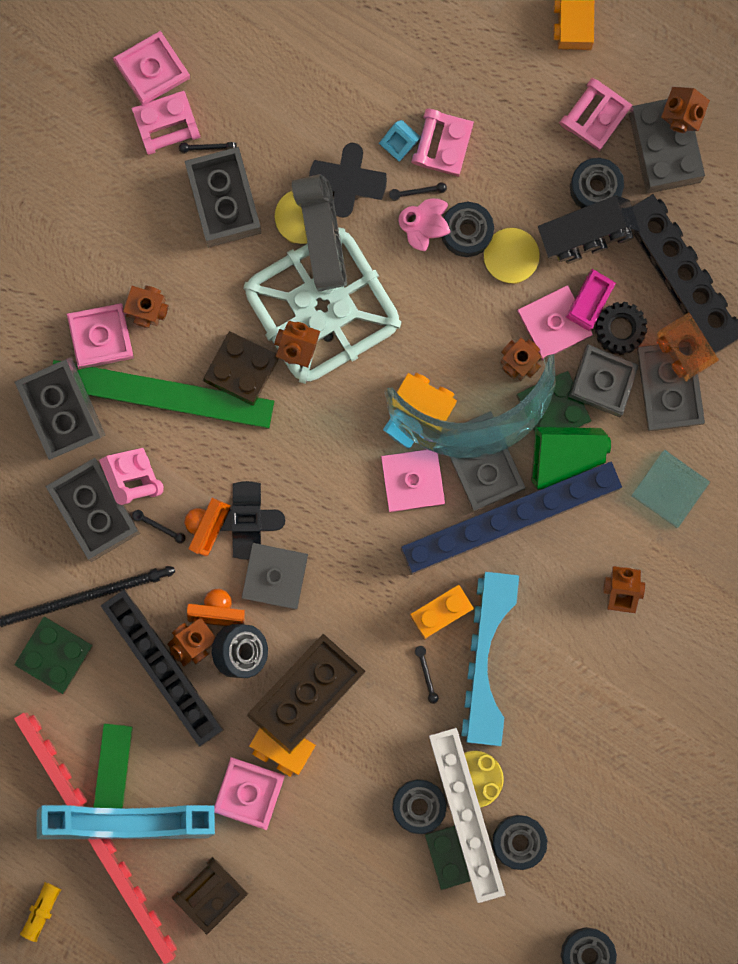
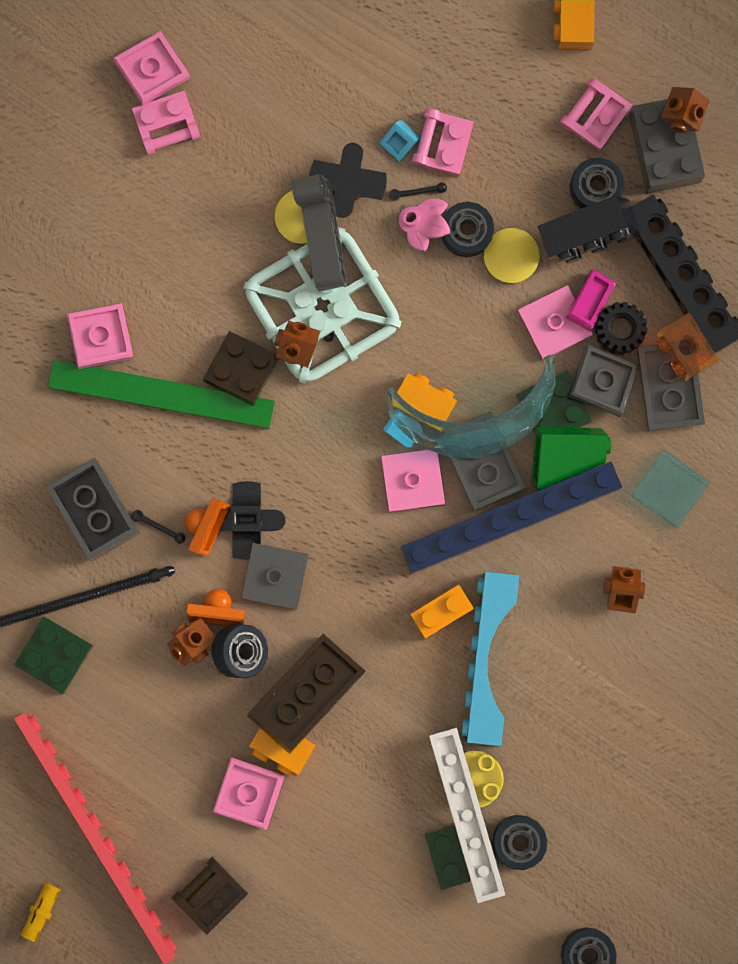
dark grey brick [15,358,106,460] -> none
medium azure arch [37,805,215,839] -> none
green tile [94,723,133,809] -> none
bright pink plate [99,448,164,505] -> none
black brick [101,590,224,747] -> none
dark orange brick [123,286,169,328] -> none
black hinge [179,142,237,153] -> none
dark grey brick [184,147,262,248] -> none
wheel [392,779,447,834] -> none
black hinge [415,646,439,704] -> none
dark orange brick [500,338,542,381] -> none

